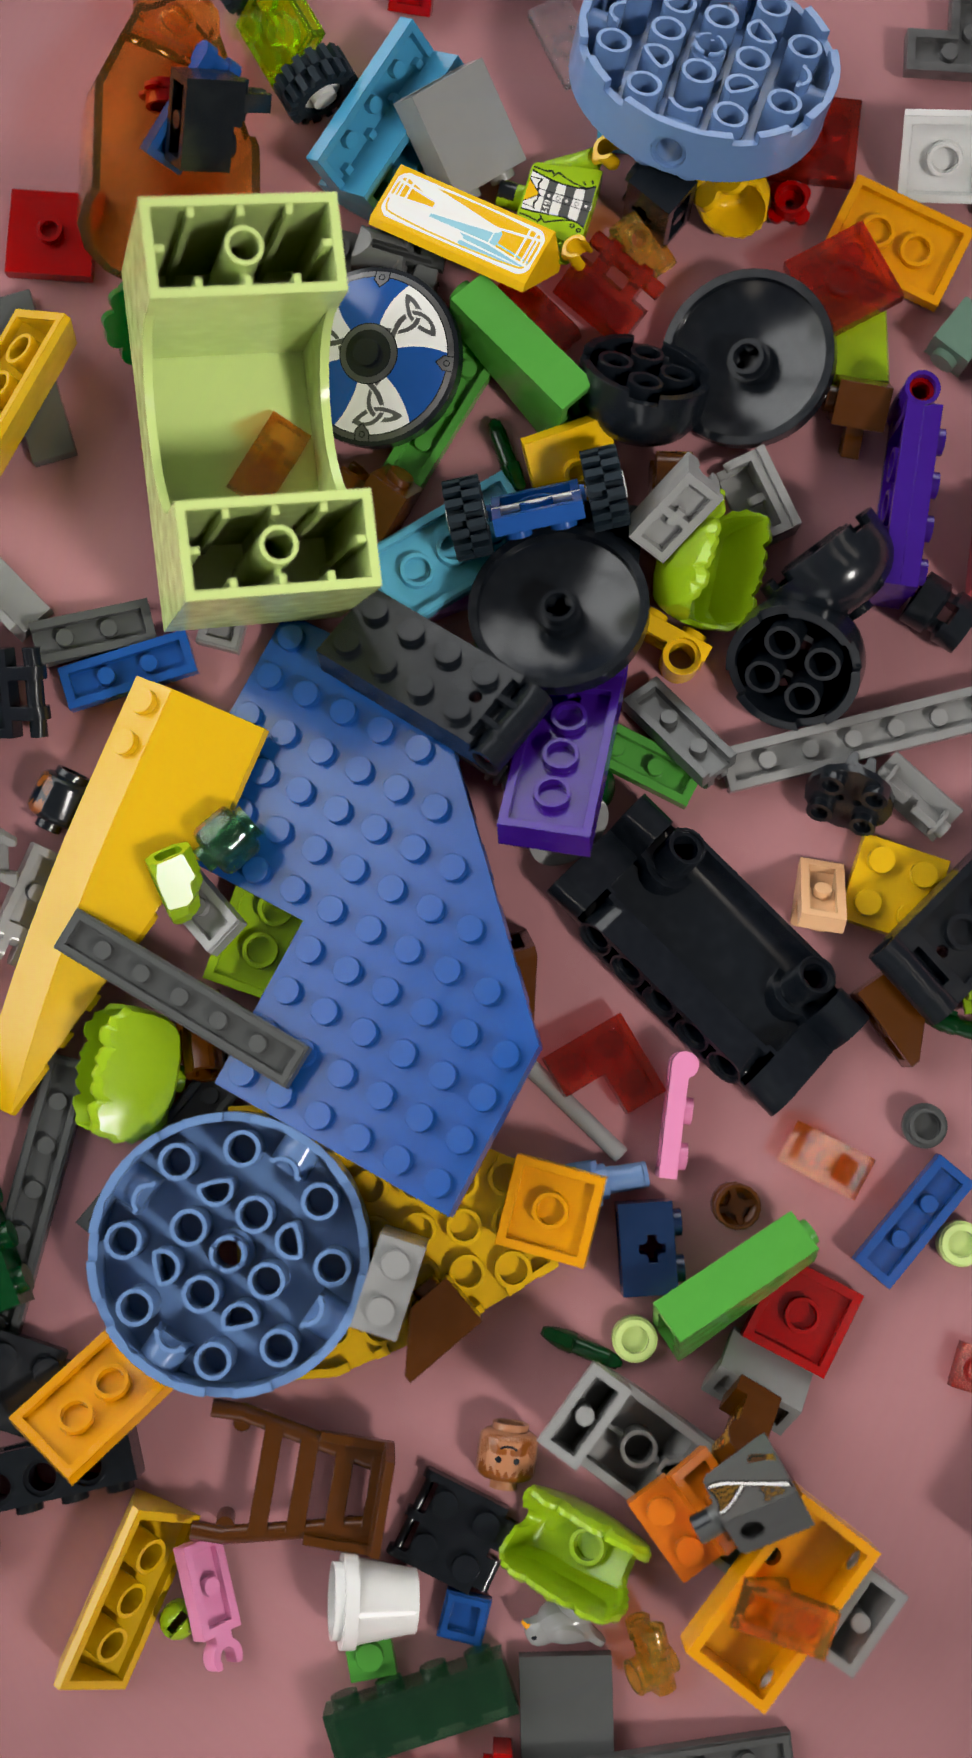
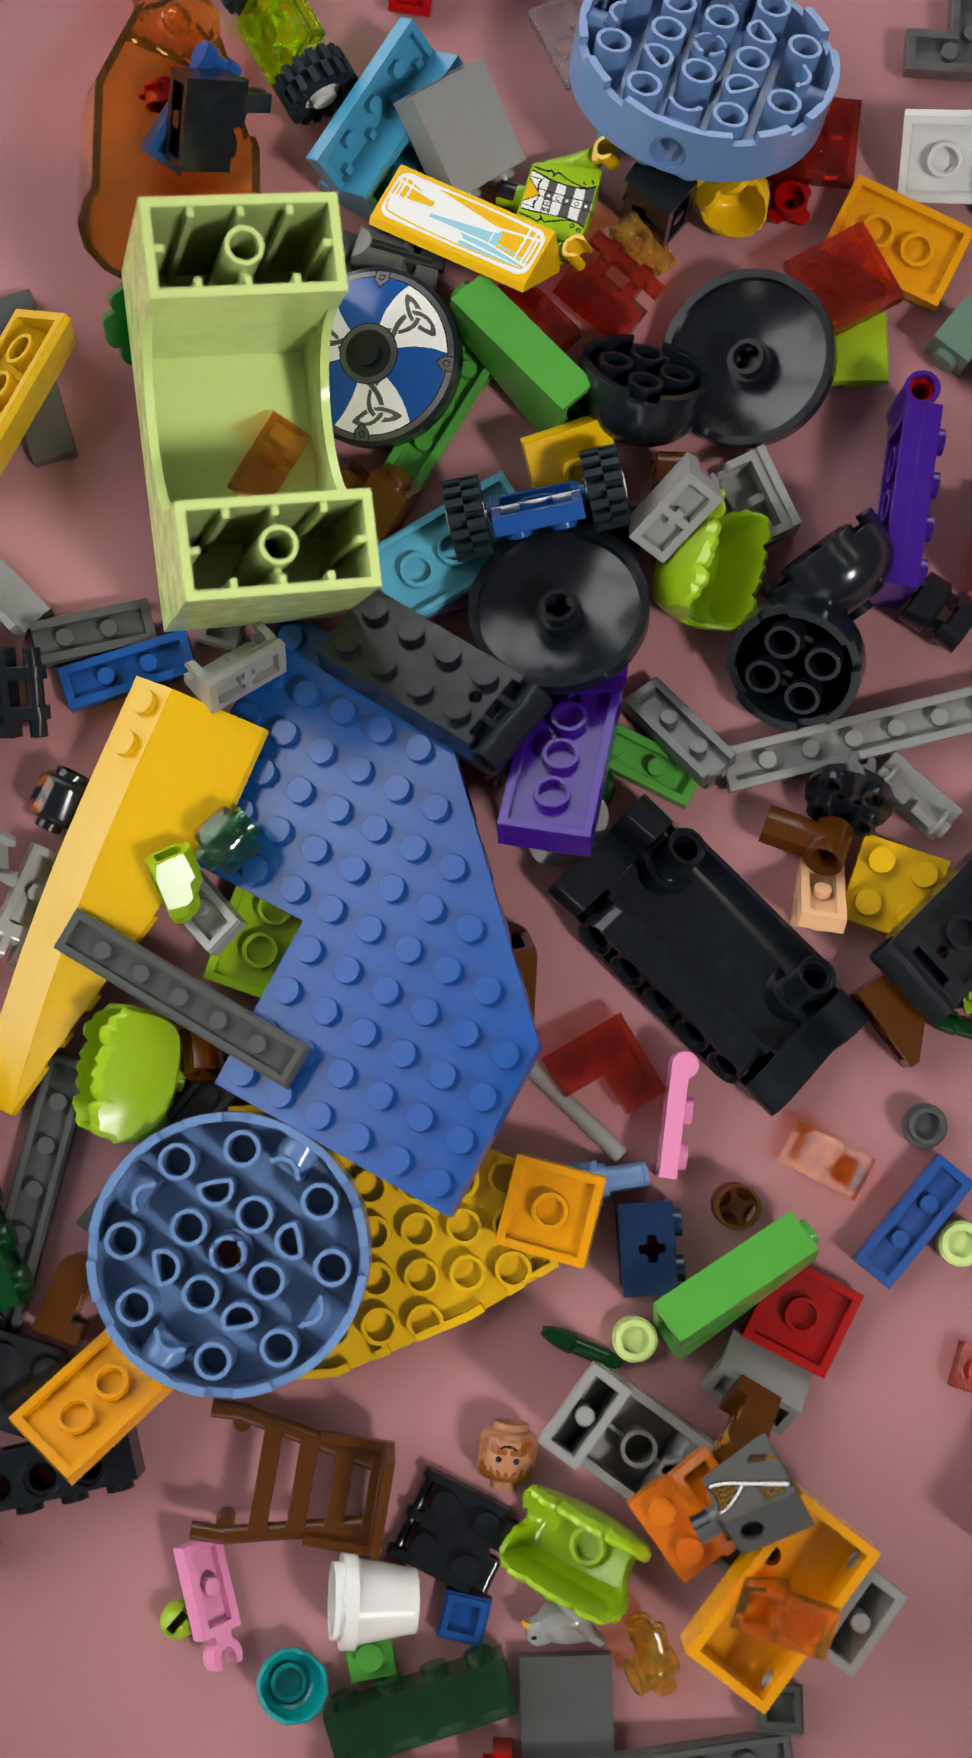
red plate [4,189,101,283] -> none
yellow slope [54,1488,201,1690] -> none
light grey brick [350,1224,429,1342] -> none
reddish brown slope [404,1273,482,1383] -> none
dark green piece [488,418,526,492] -> none
yellow plate [644,606,713,684] -> none
reddish brown brick [822,374,894,460] -> none
none -> reddish brown leg [32,1251,90,1346]
none -> light grey hinge [183,622,287,714]
none -> teal hair [256,1647,329,1726]
none -> dark grey tile [754,1683,804,1736]
none -> reddish brown piece [759,805,854,876]

